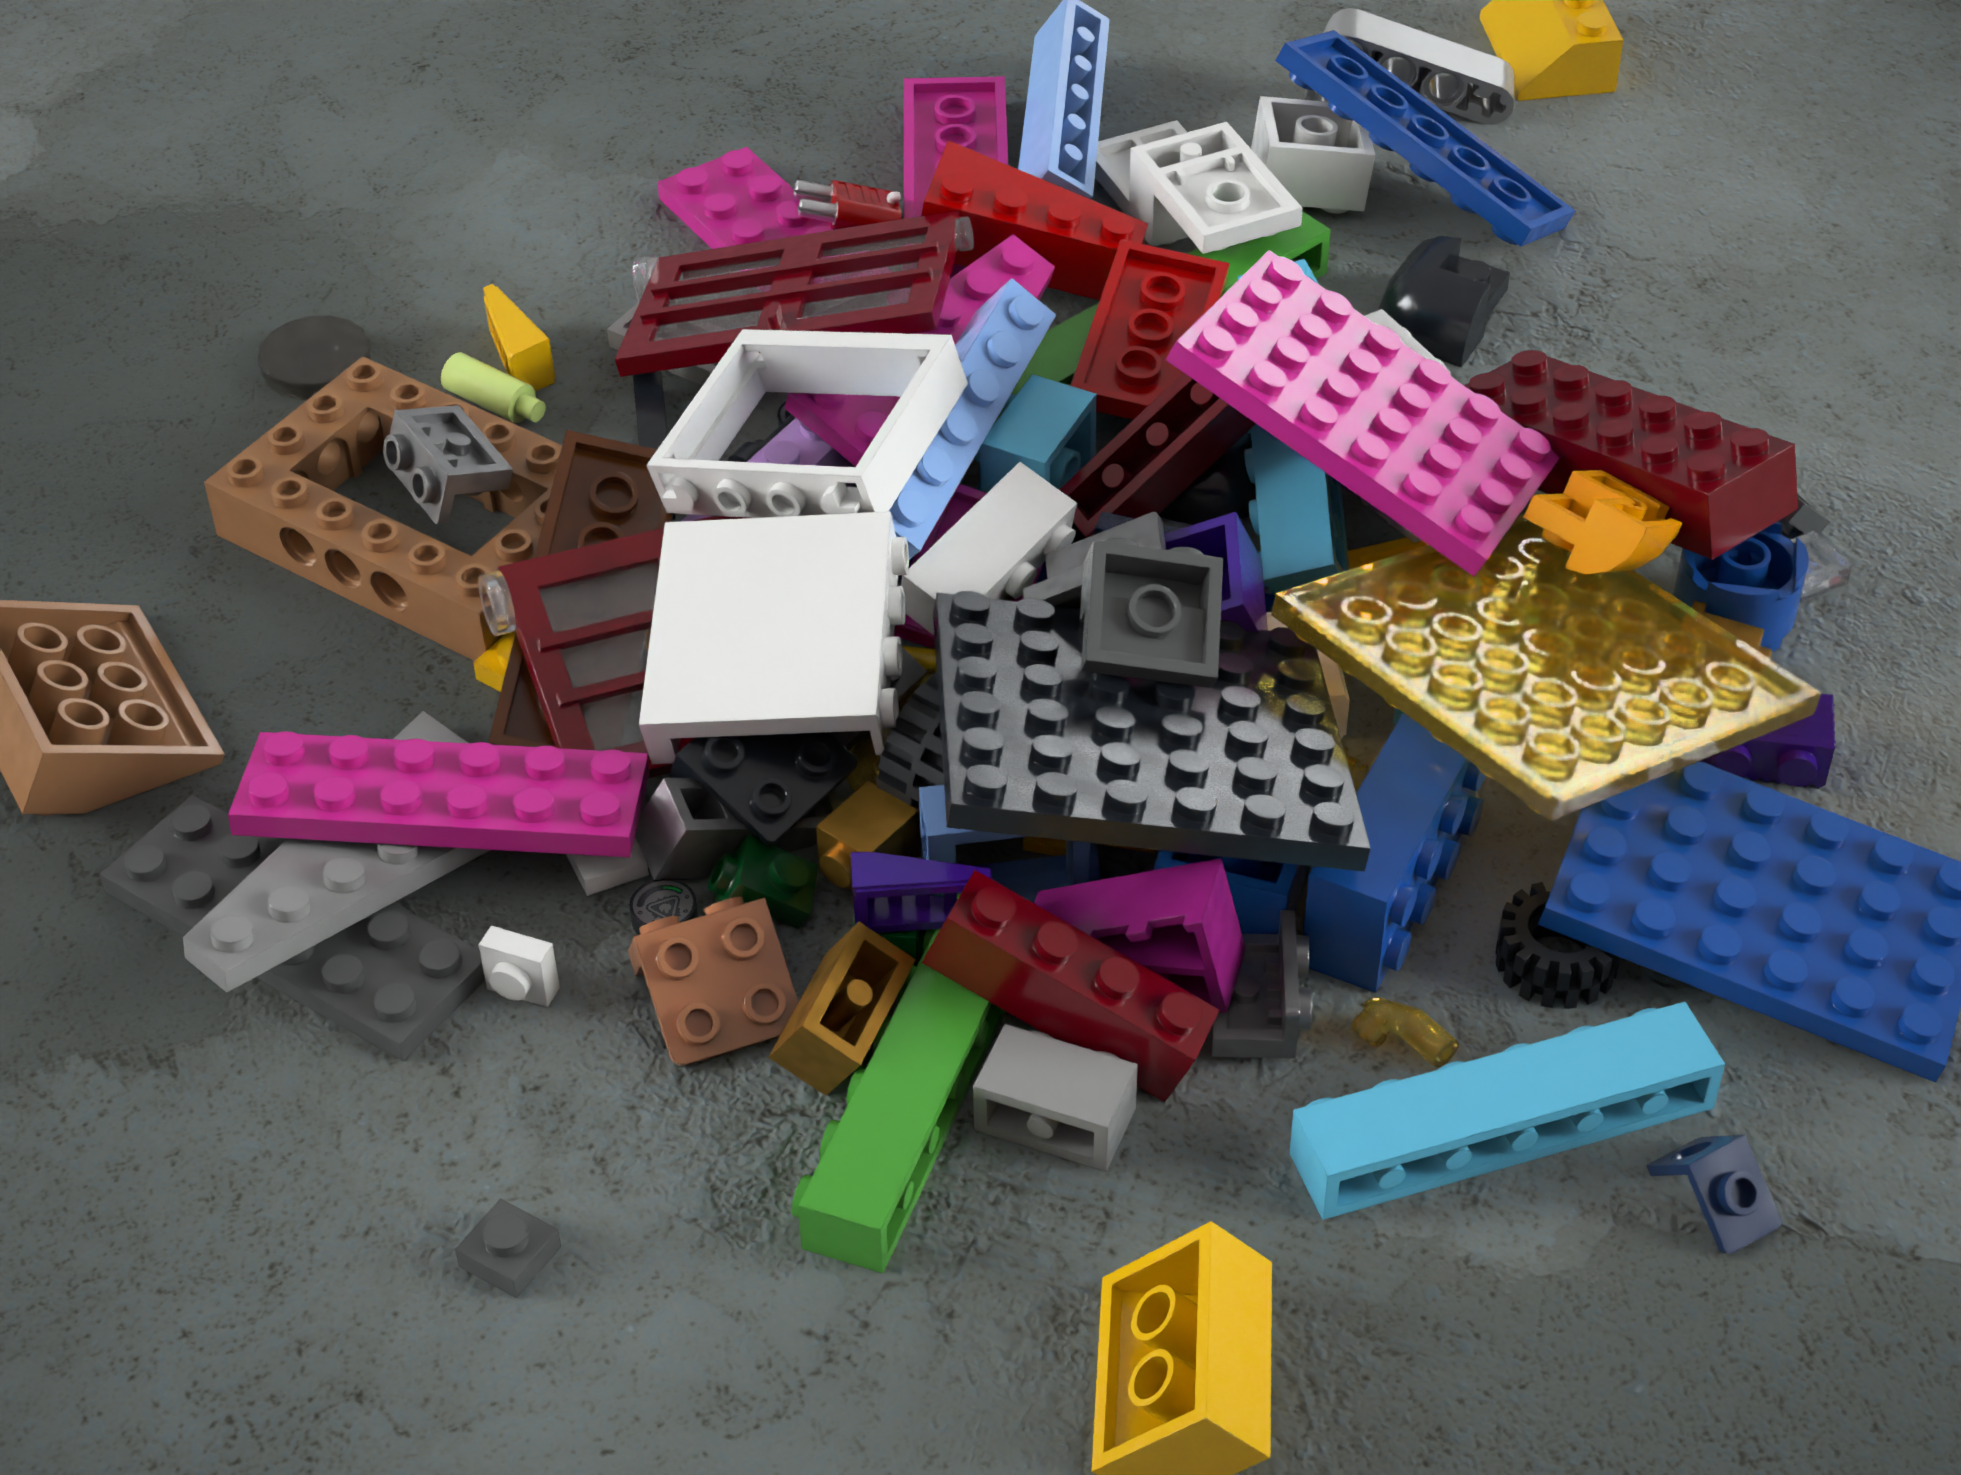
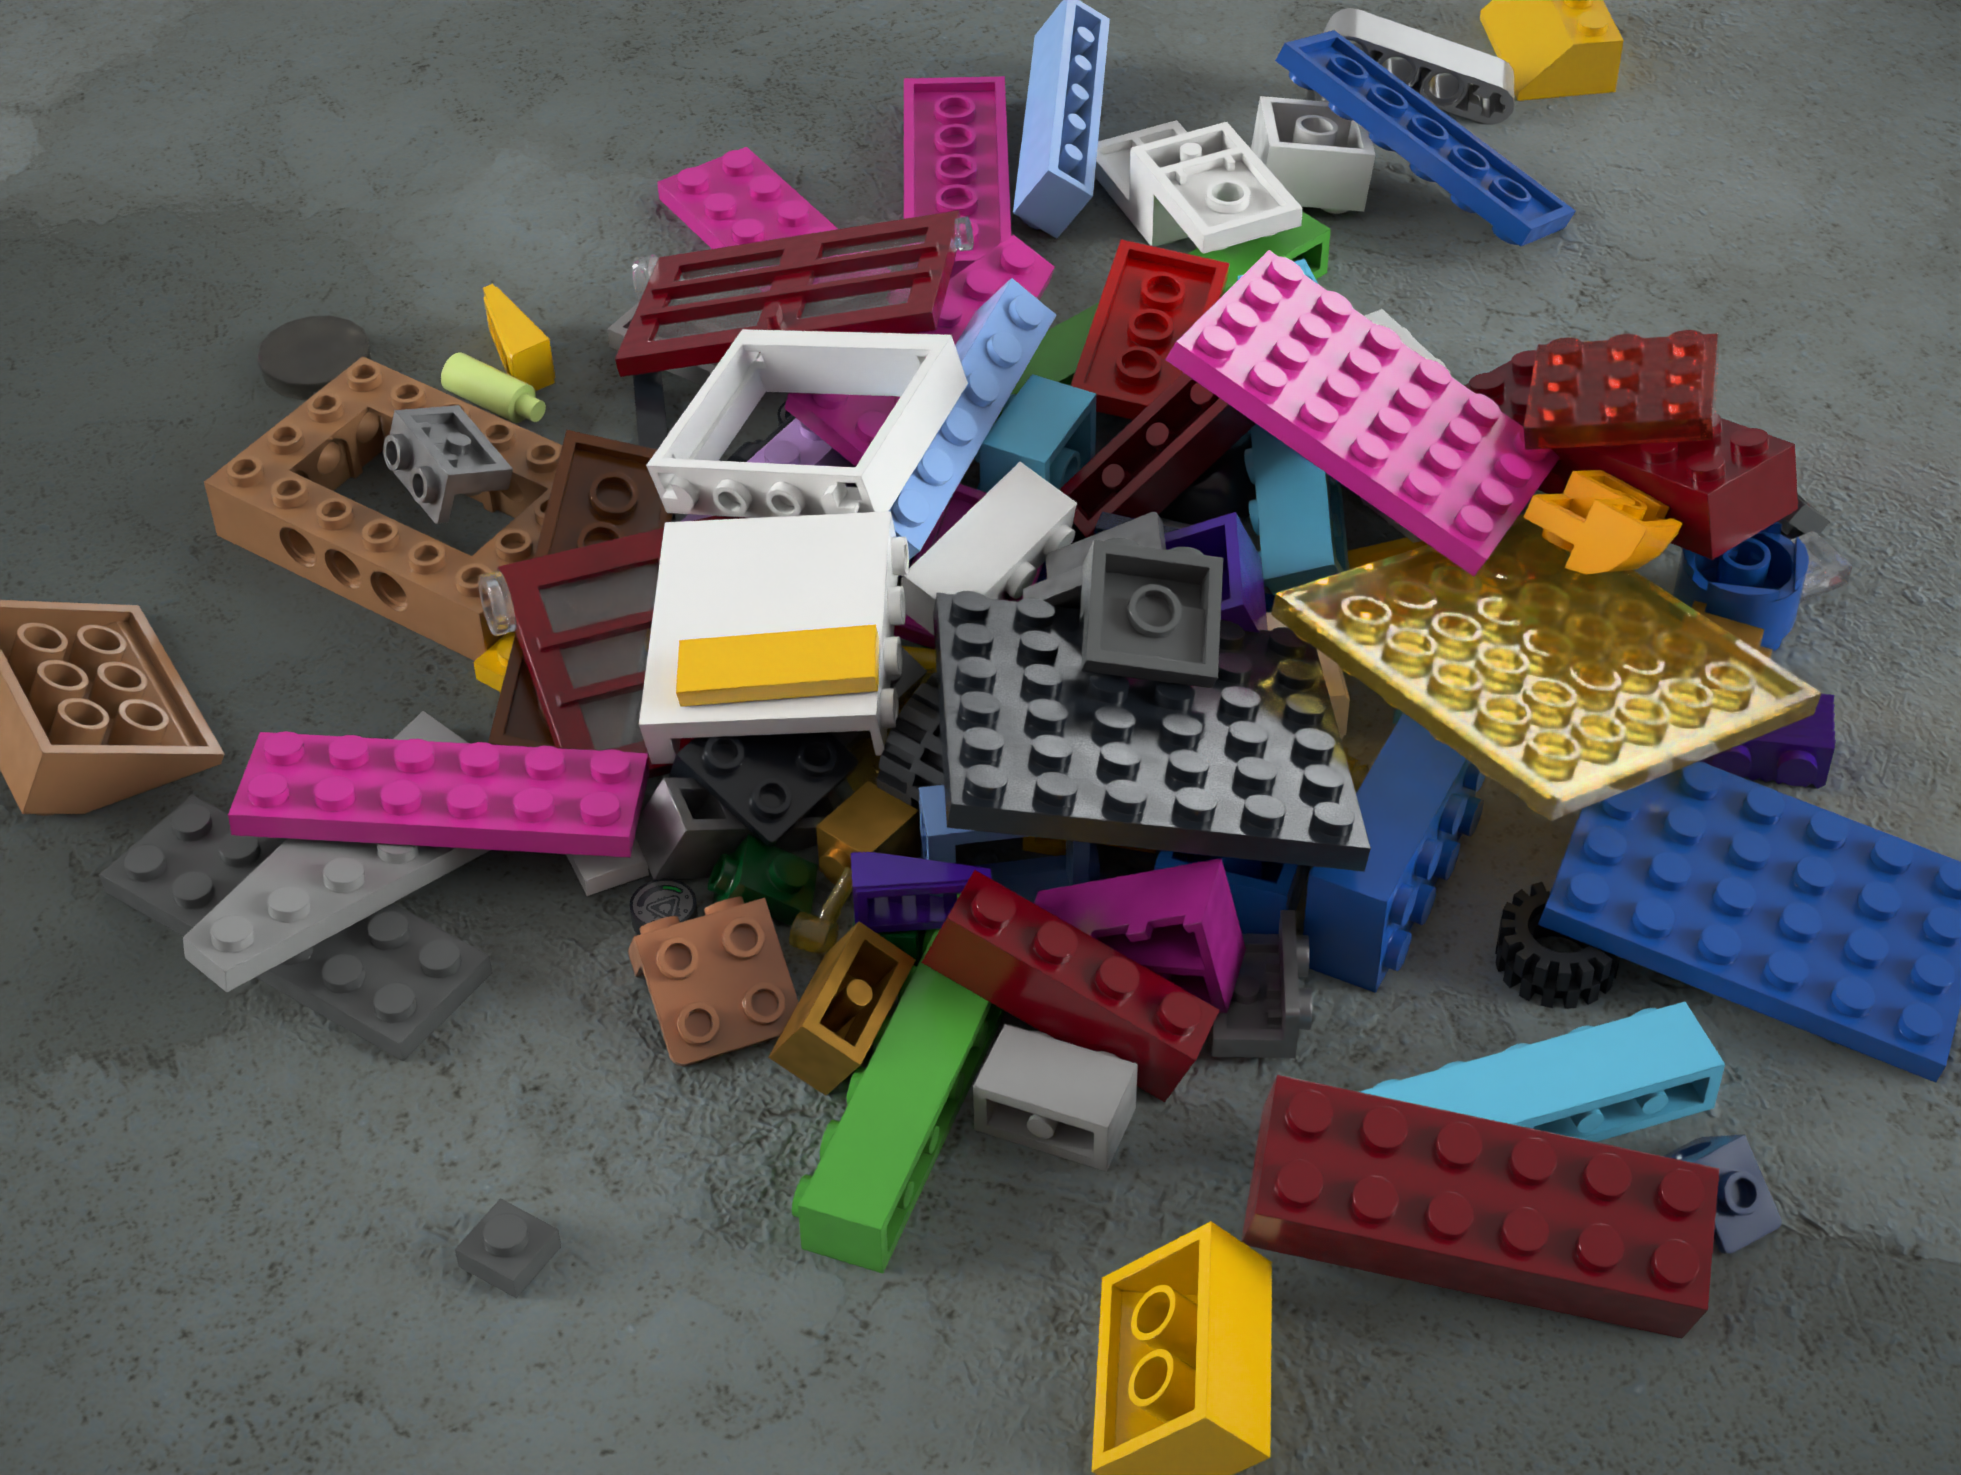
white plate [479,926,560,1007] -> none
red piece [793,180,902,230] -> none
red wedge [921,140,1148,300] -> none
clear yellow arm [1351,997,1459,1068] -> none
black brick [1379,236,1510,367] -> none
none -> yellow tile [676,624,879,707]
none -> clear yellow hand [789,866,853,953]
none -> dark red brick [1241,1075,1720,1339]
none -> clear red plate [1523,330,1719,450]

